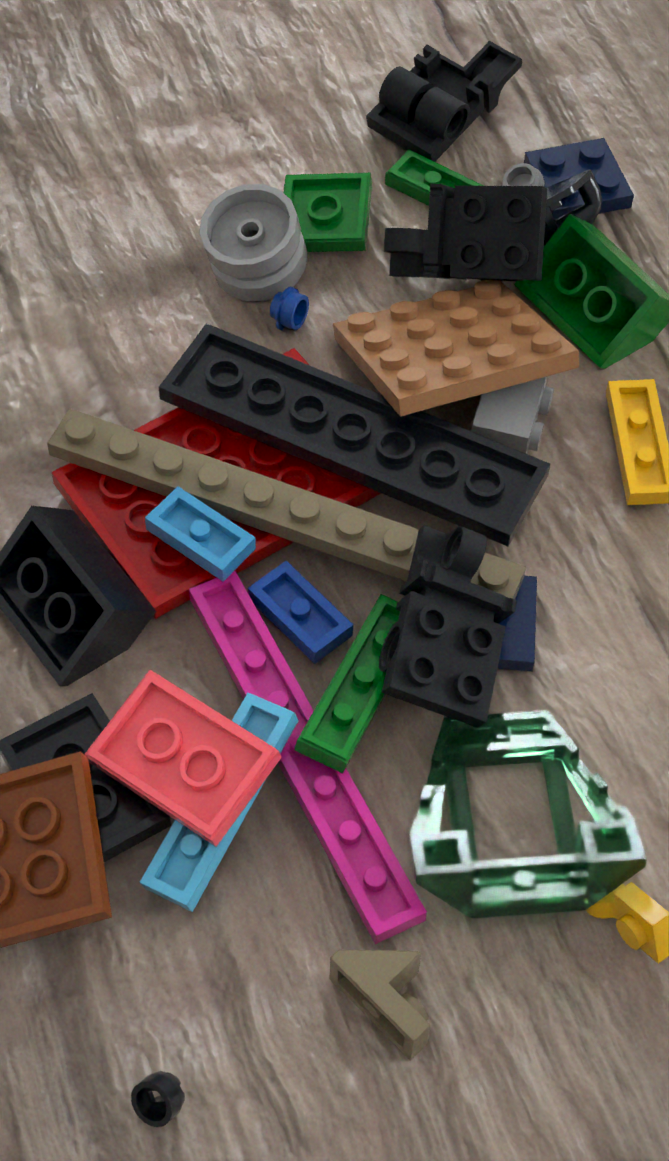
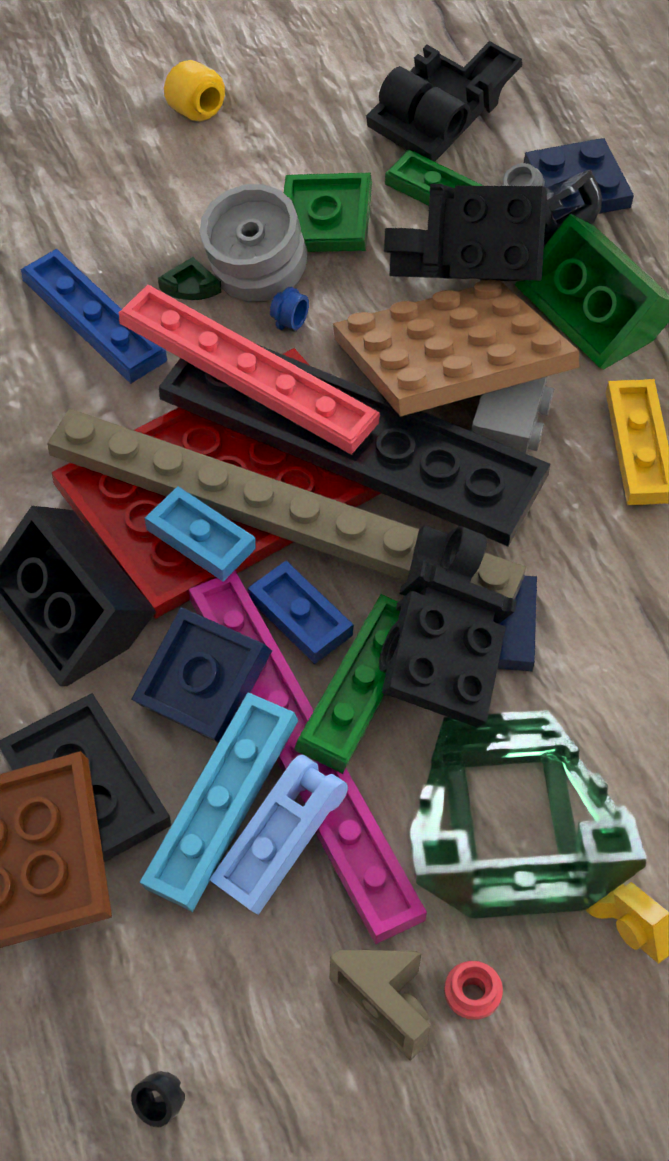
coral tile [84,670,282,847] -> none
none -> blue tile [20,248,167,384]
none -> coral tile [118,285,380,455]
none -> dark blue plate [131,607,272,743]
none -> dark green tile [158,257,221,300]
none -> yellow head [164,60,225,122]
none -> light blue plate [209,755,348,915]
none -> coral plate [444,961,503,1020]

